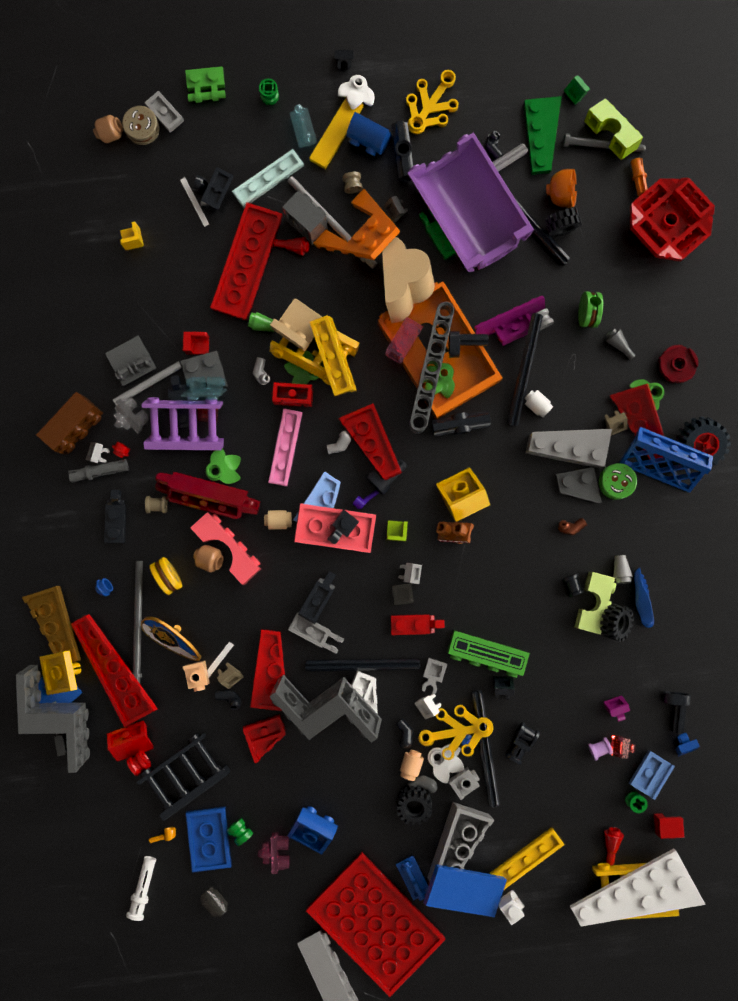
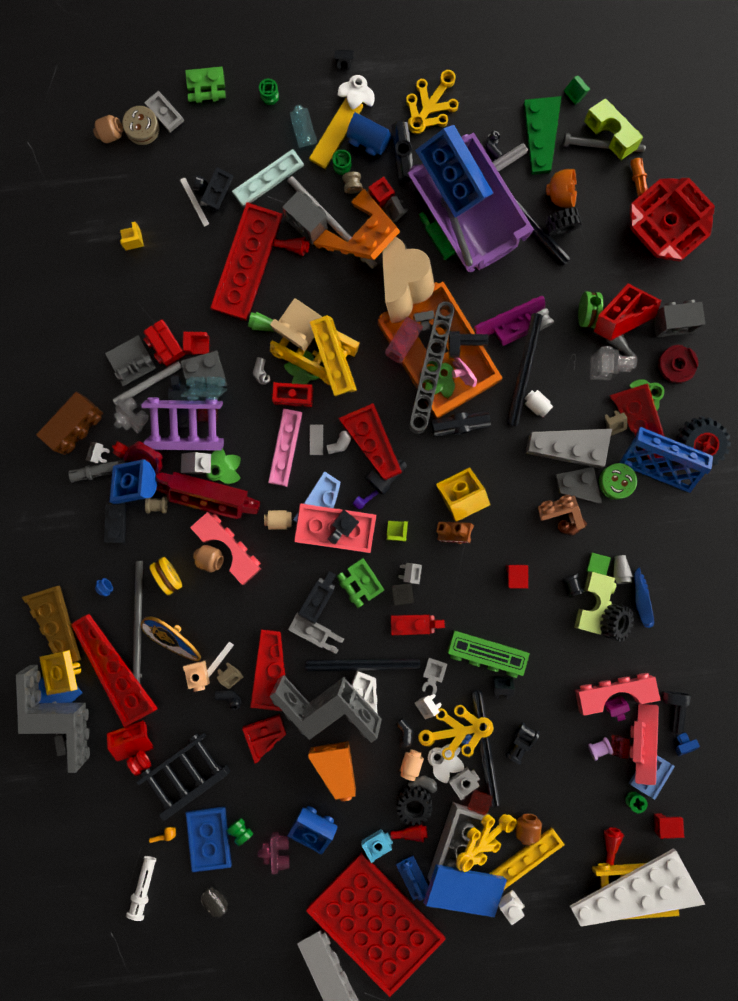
none -> blue brick [110,459,157,504]
none -> dark red plate [124,441,163,475]
none -> red brick [143,319,185,366]
none -> light grey brick [181,452,211,474]
none -> orange slope [308,741,356,801]
none -> light grey window [309,425,323,455]
none -> green wheel [332,149,351,175]
none -> bright green plate [336,558,384,608]
none -> medium azure brick [361,829,393,863]
none -> red panel [368,177,395,209]
none -> red cone [391,824,428,842]
none -> dark grey tile [413,310,435,331]
none -> blue brick [415,125,493,218]
none -> dark grey bar [440,197,473,267]
none -> bright pink piece [452,357,477,387]
none -> yellow plant [456,814,517,872]
none -> clear red tile [468,790,493,816]
none -> red panel [506,565,528,588]
none -> dark orange head [515,813,542,846]
none -> nougat bracket [538,495,585,530]
none -> coral arch [575,673,660,716]
none -> bright green tile [586,553,611,575]
none -> clear brick [590,346,637,380]
none -> red wedge [594,284,662,341]
none -> coral bracket [630,704,659,785]
none -> dark grey brick [653,300,705,338]

